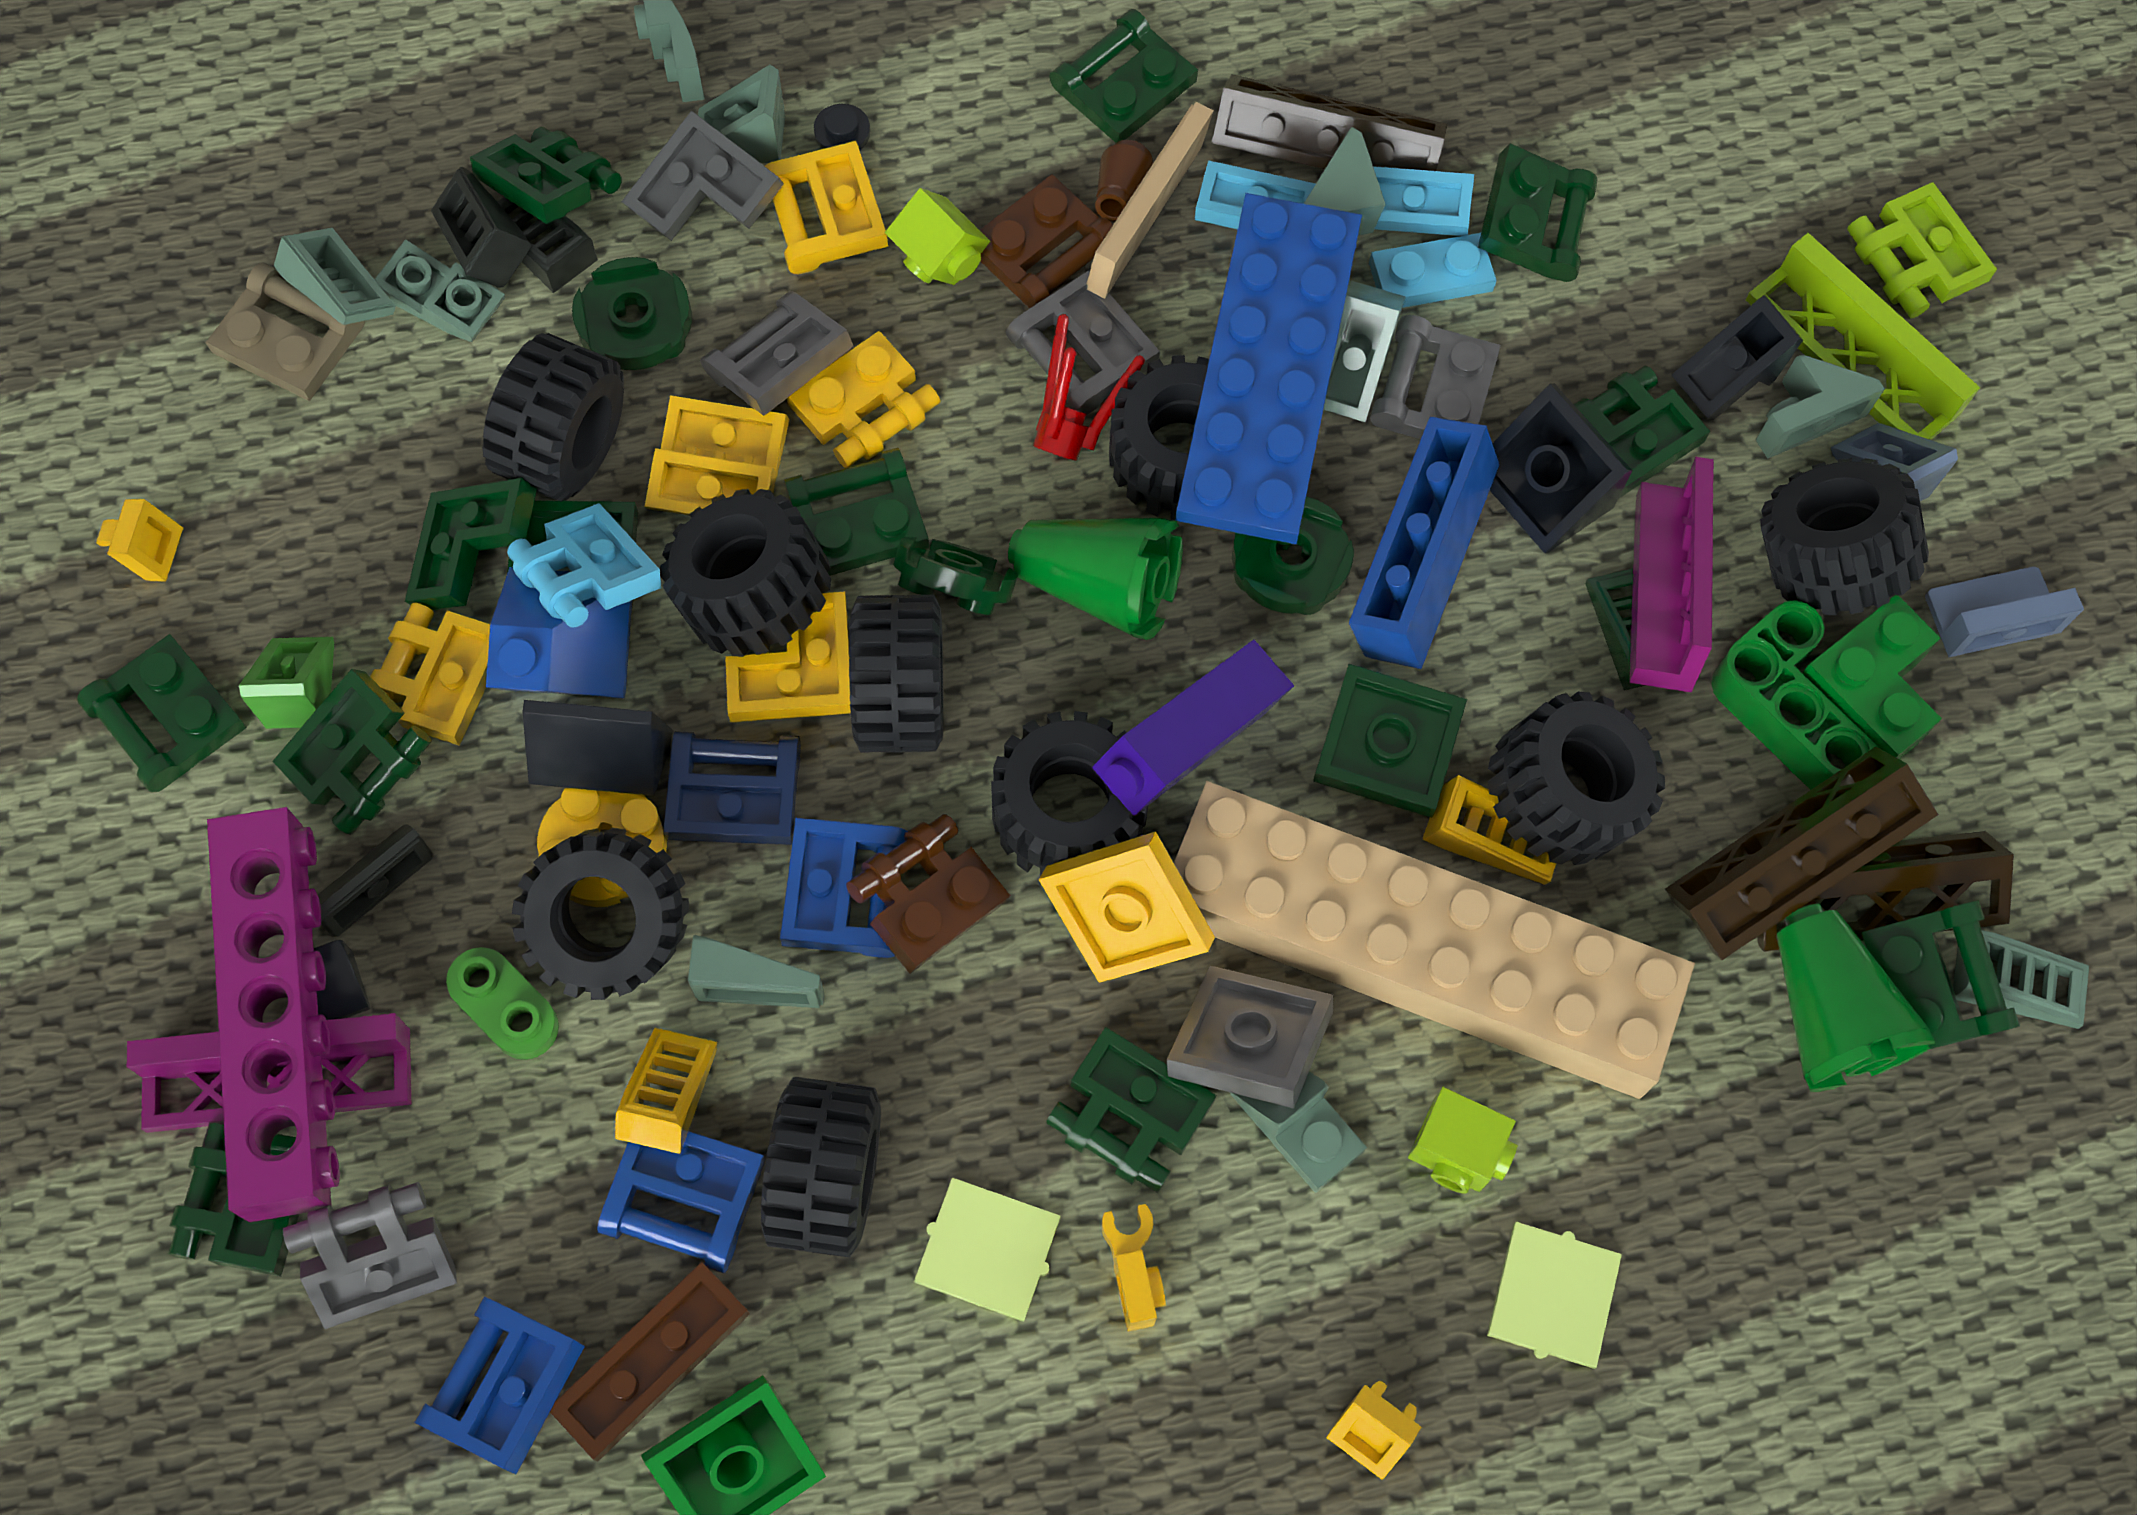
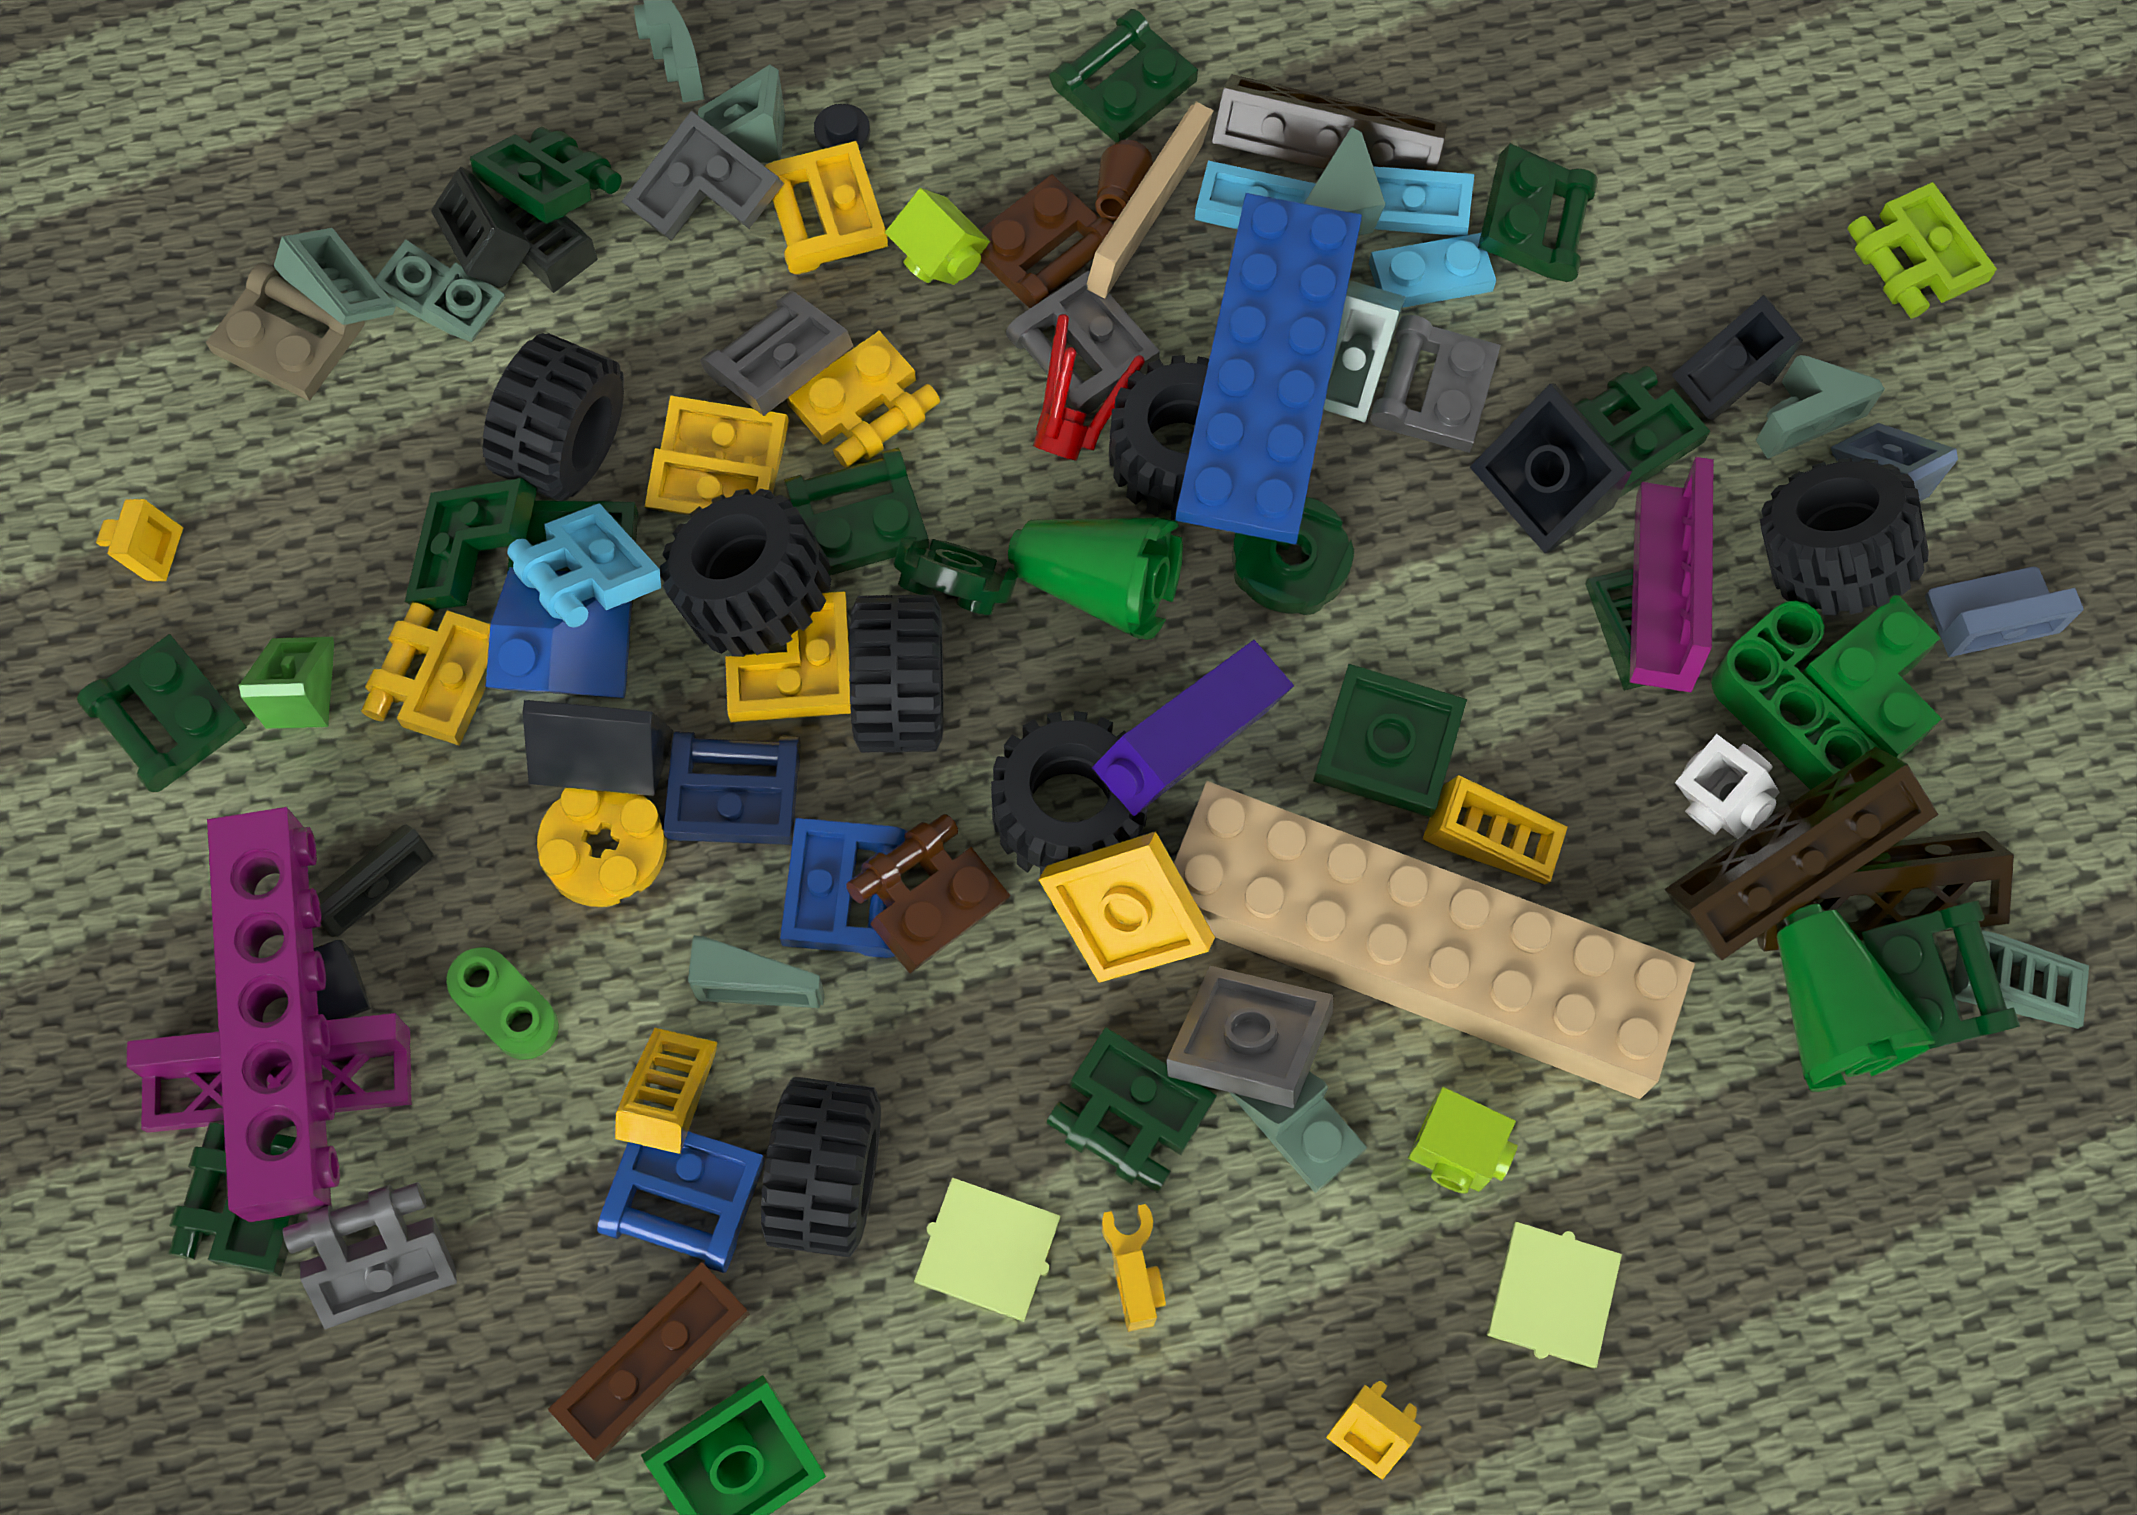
dark green plate [272,669,432,835] -> none
blue plate [414,1297,585,1475] -> none
black tyre [512,828,689,1000] -> none
dark green plate [572,257,692,370] -> none
blue brick [1349,417,1500,669] -> none
black tyre [1487,691,1665,865] -> none
lime fence [1745,233,1980,440] -> none
none -> white brick [1675,734,1780,839]

